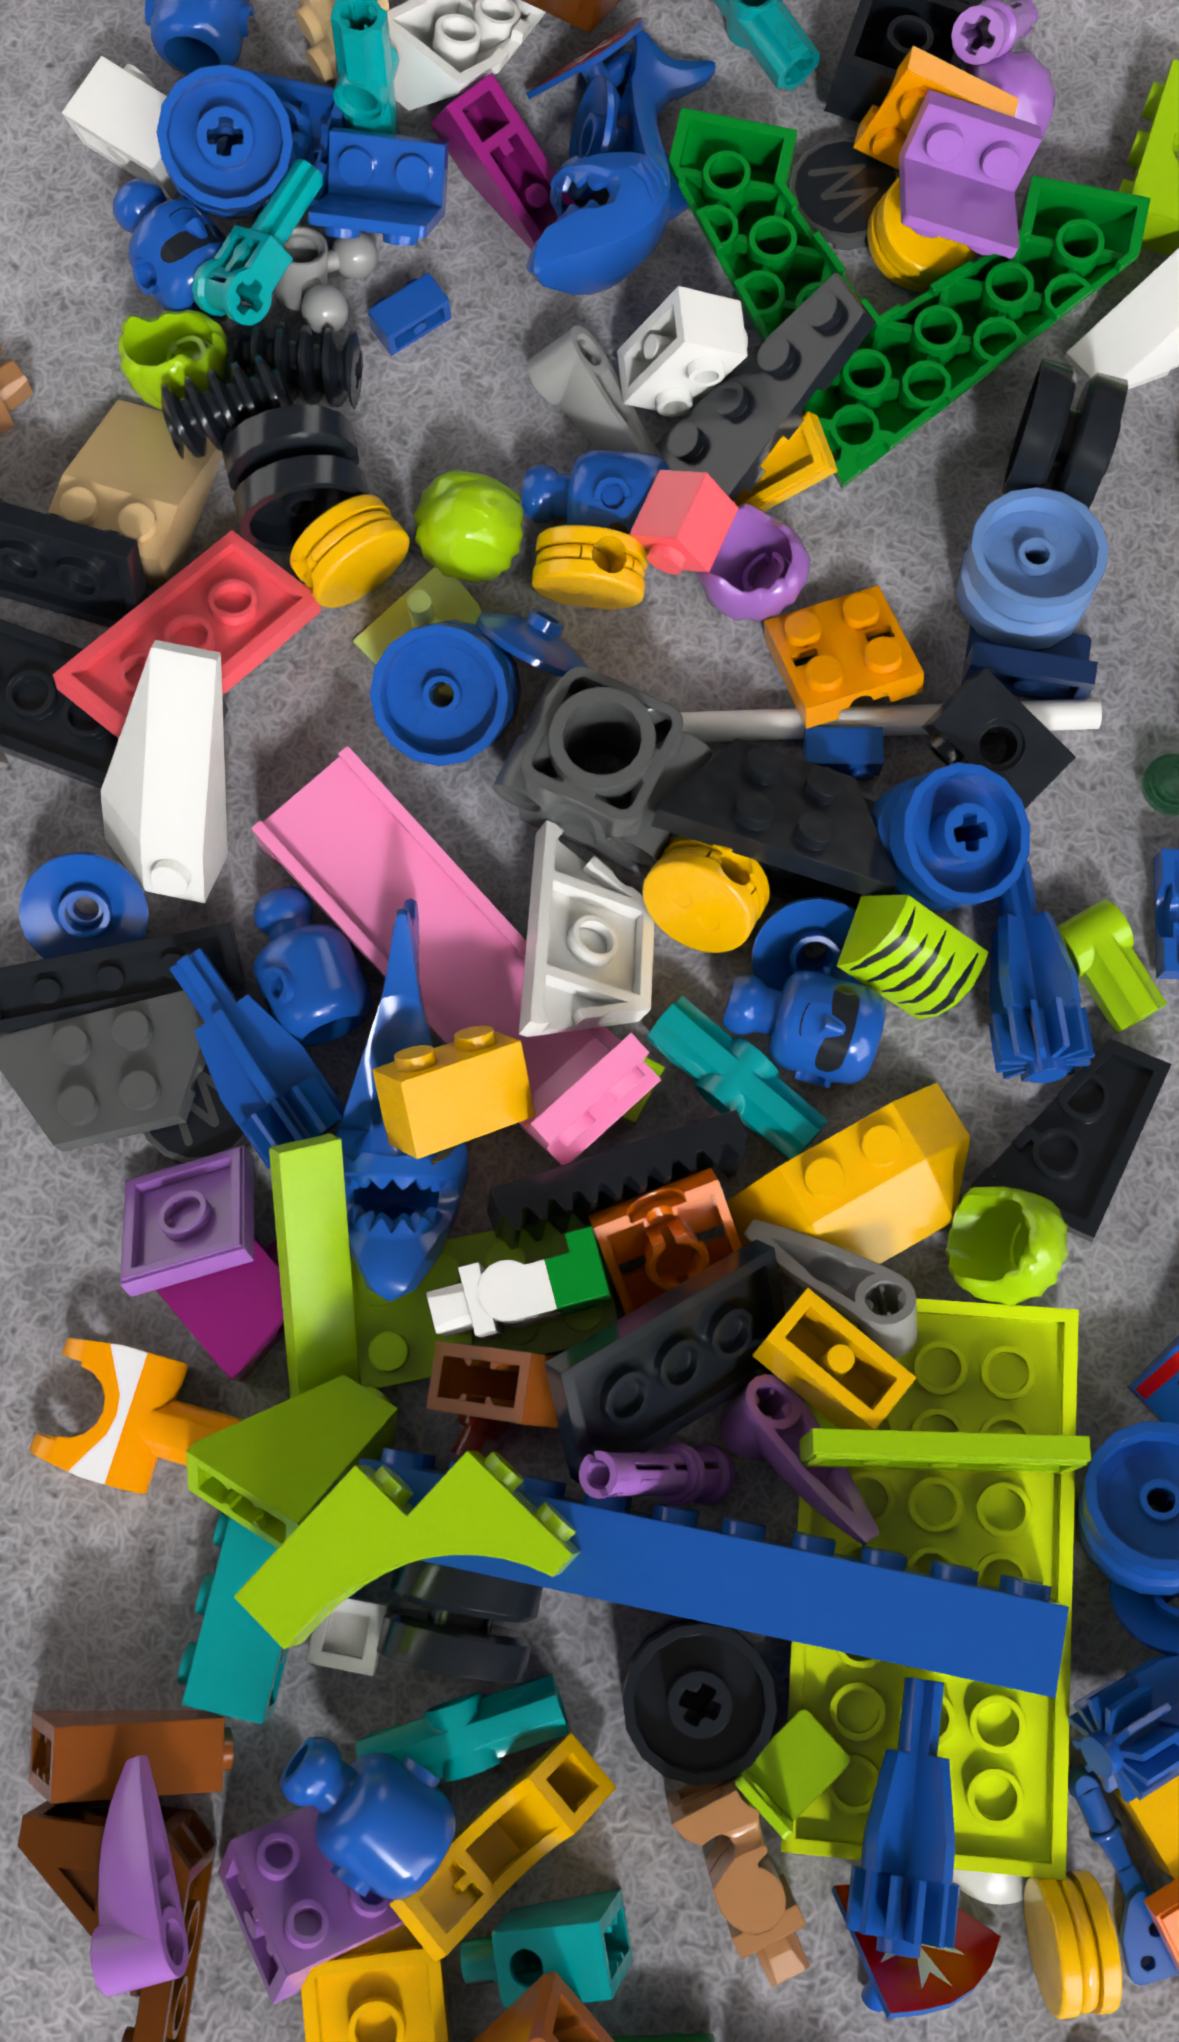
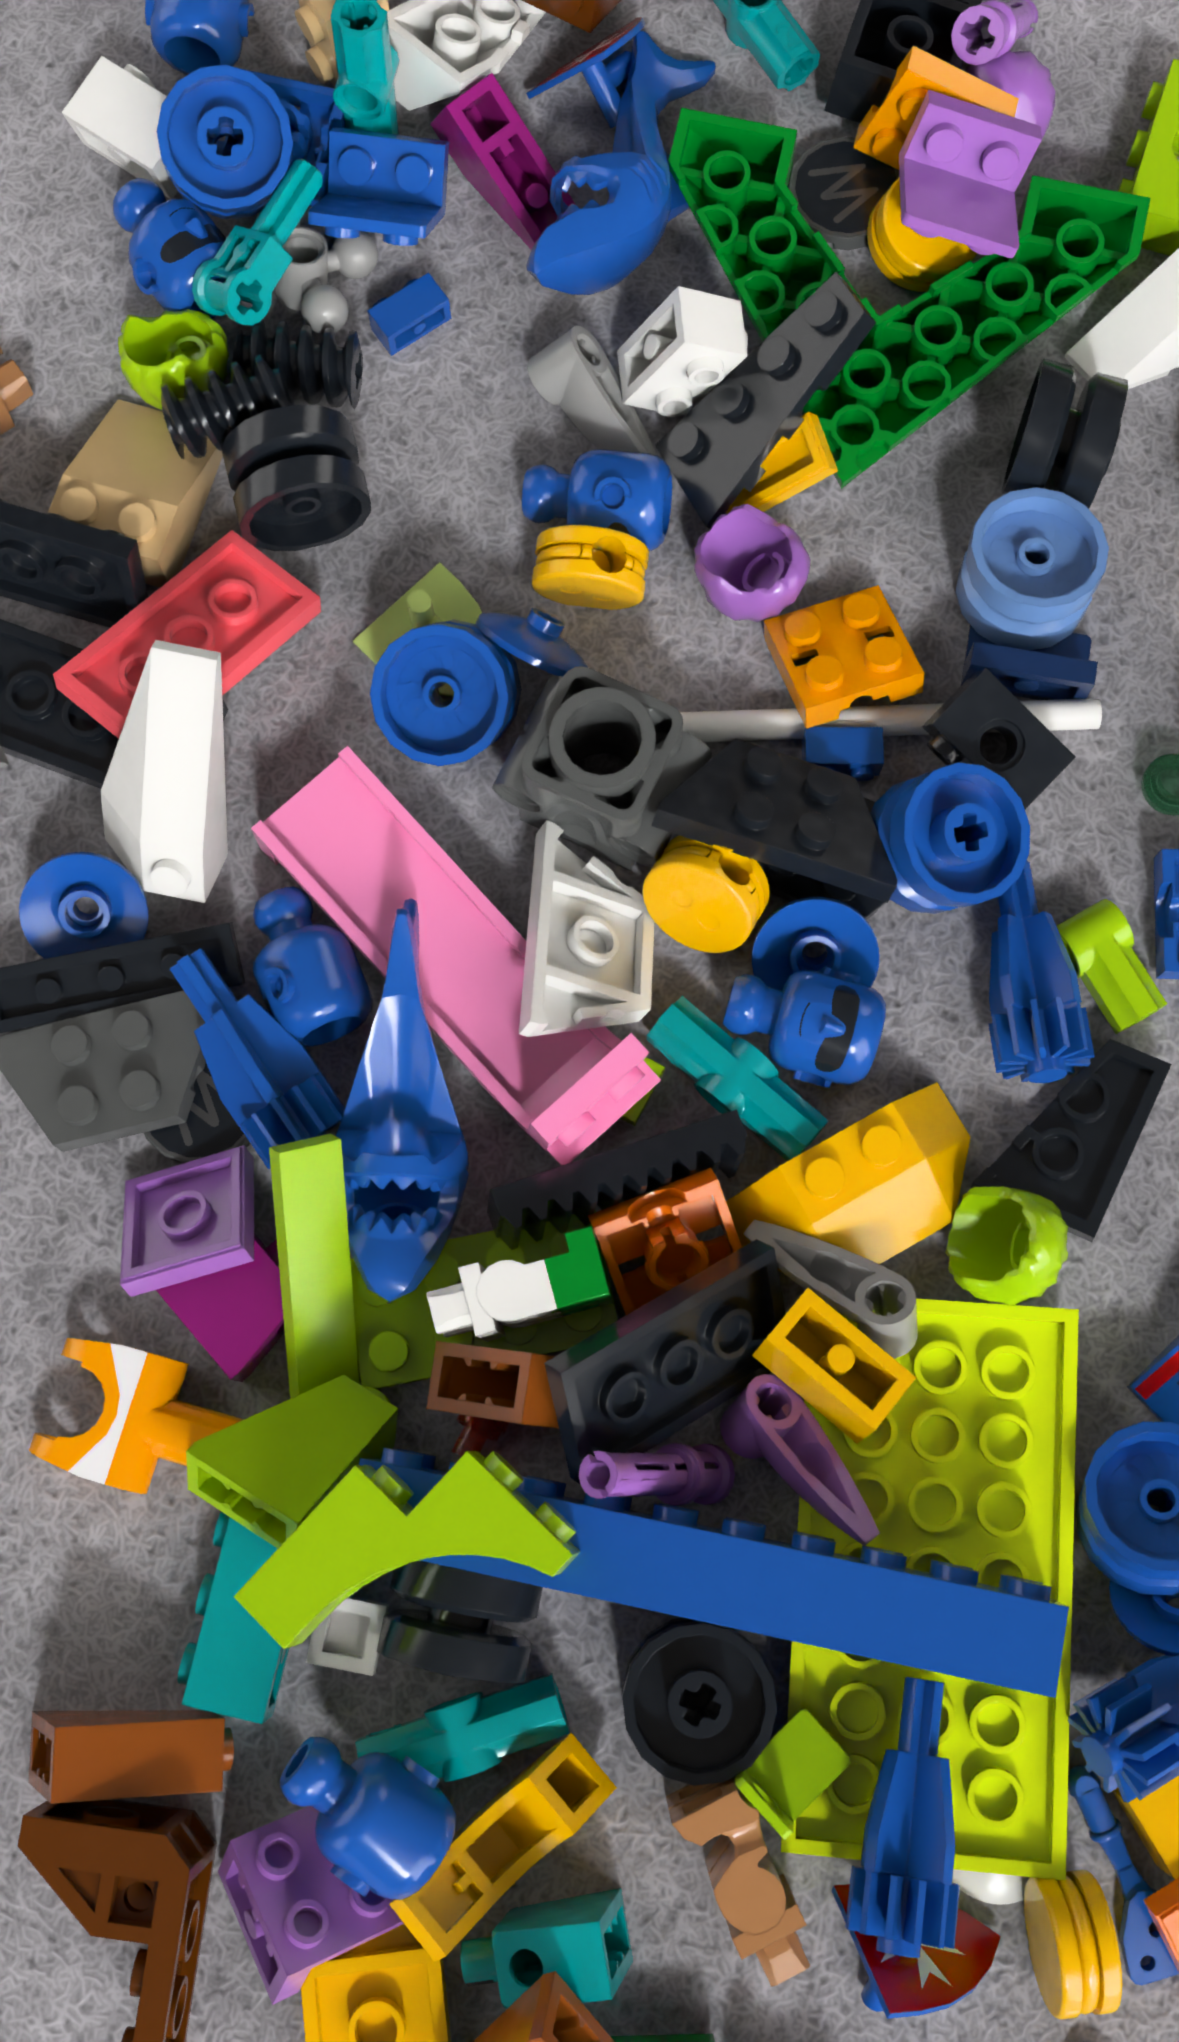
medium lavender piece [90,1755,188,1997] -> none
yellow head [290,494,410,608] -> none
yellow brick [372,1025,536,1159] -> none
lime hair [414,469,524,583] -> none
blue dish [568,75,626,201] -> none
coral brick [629,470,739,575] -> none
lime tile [799,1428,1091,1474] -> none
lime brick [837,895,989,1020] -> none

